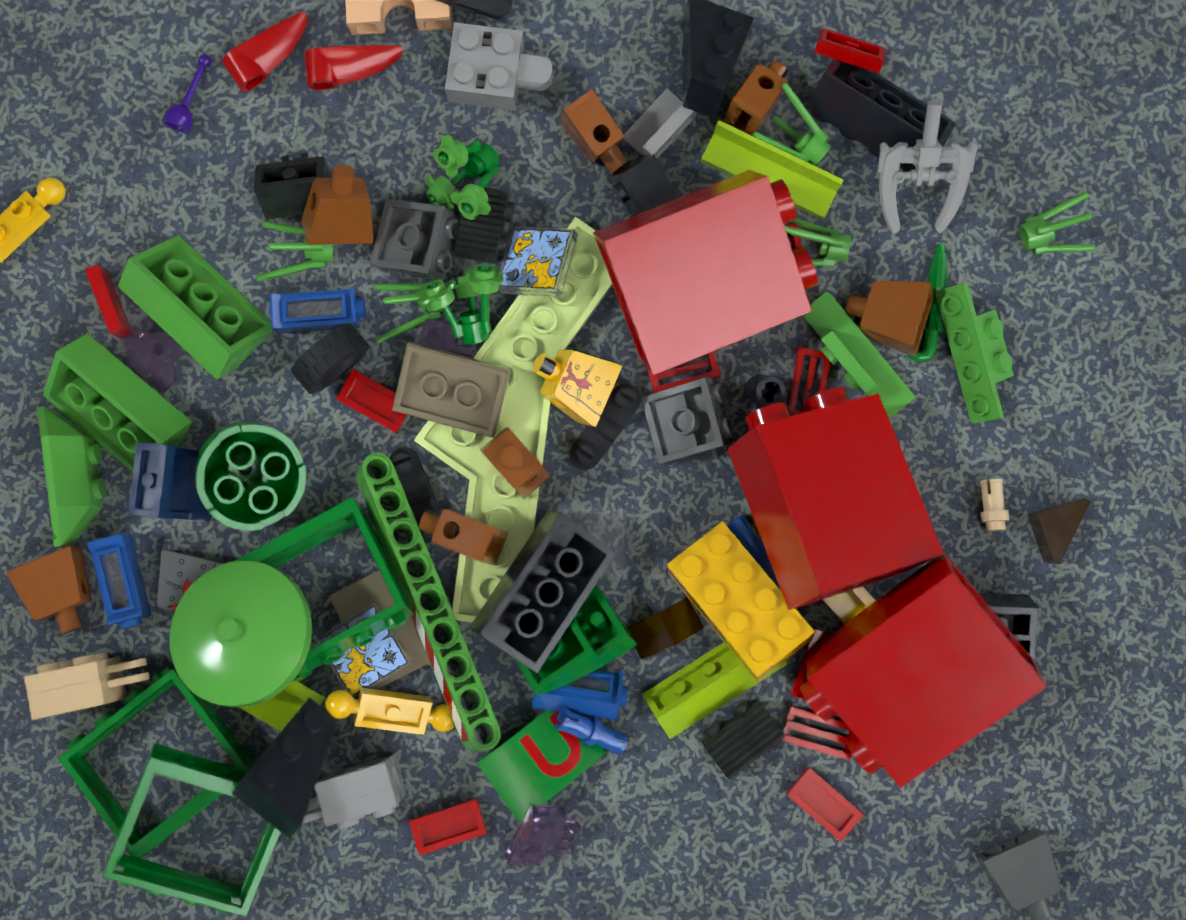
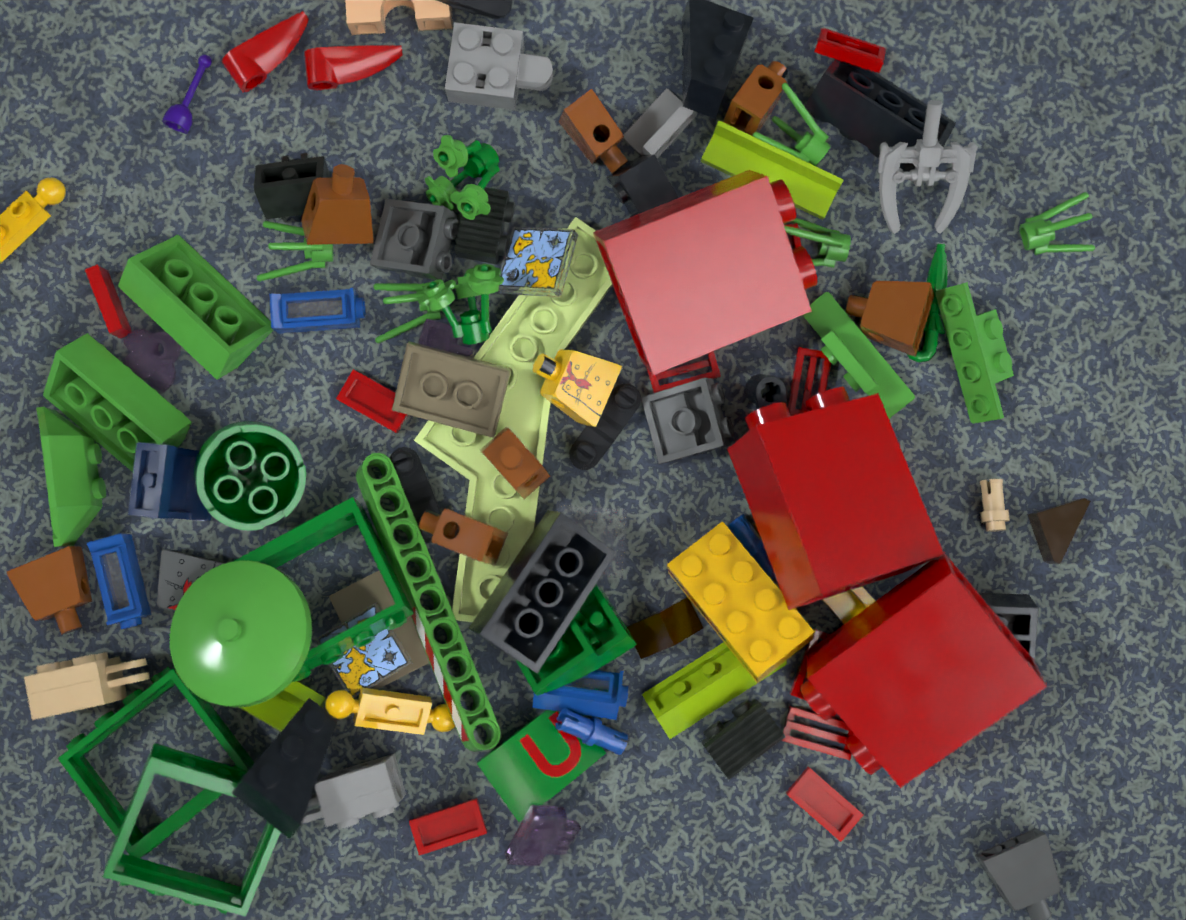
black tyre [291,323,370,394] -> none

